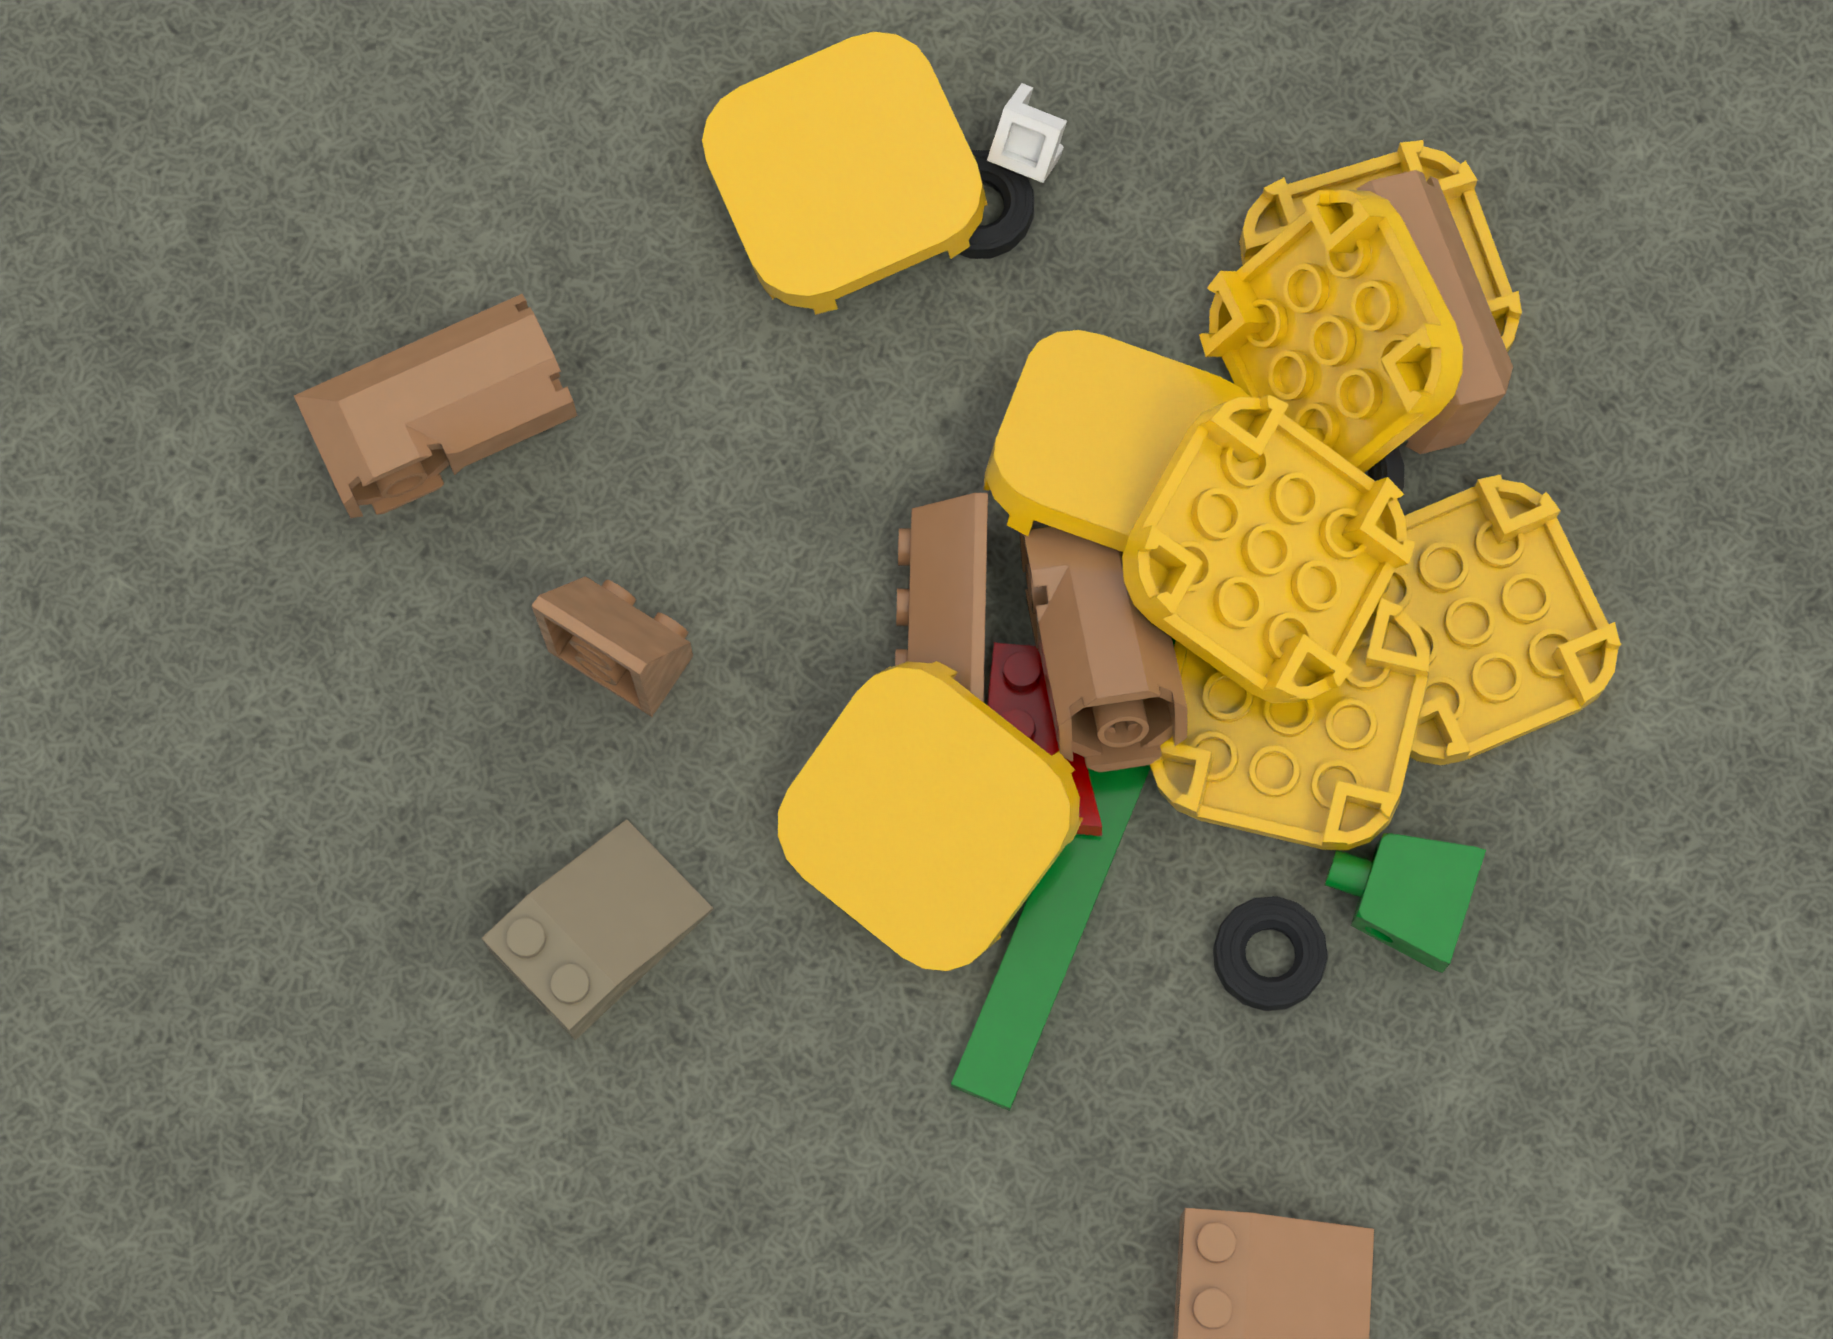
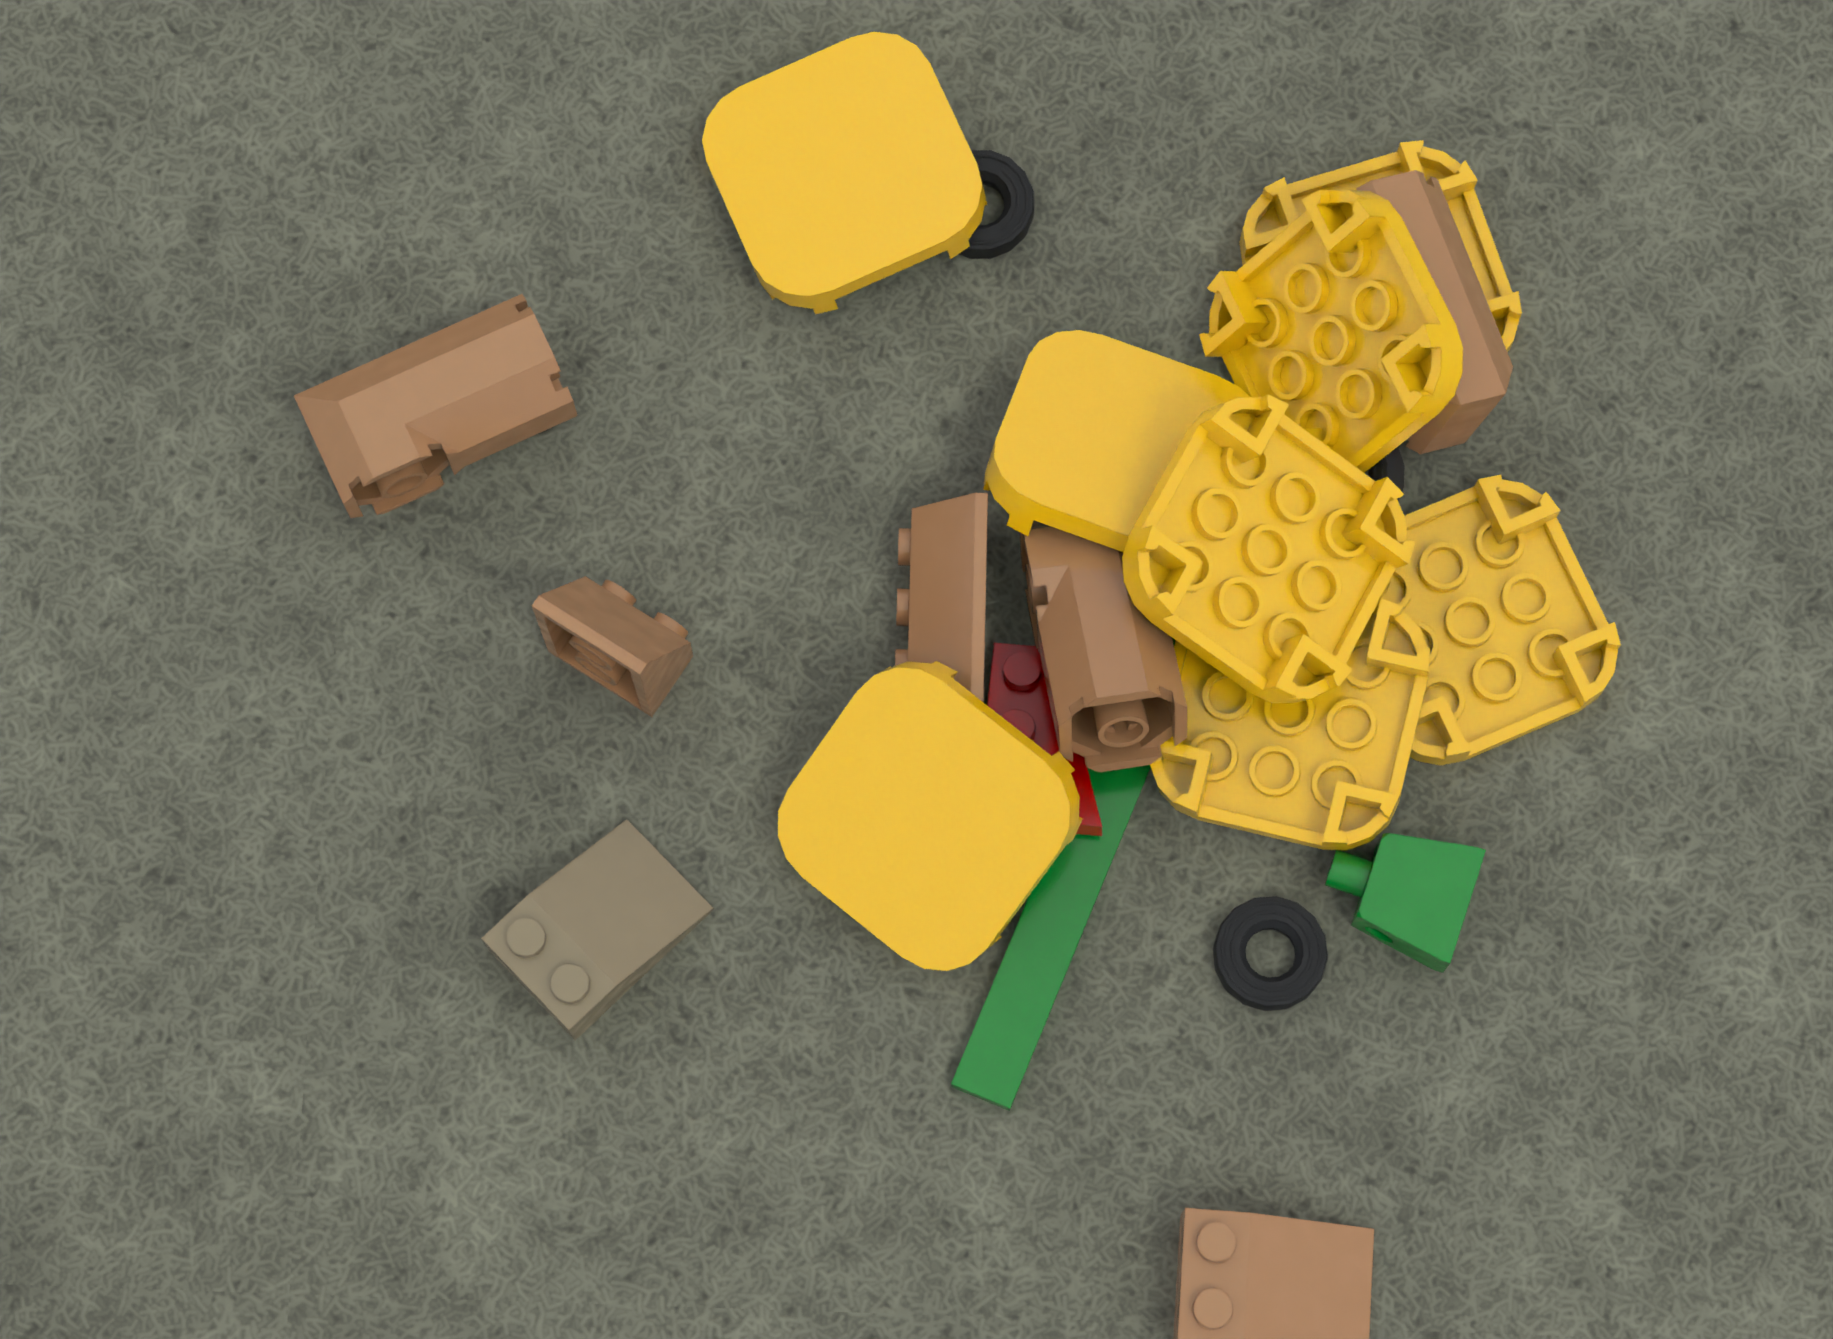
white panel [987,83,1067,183] -> none

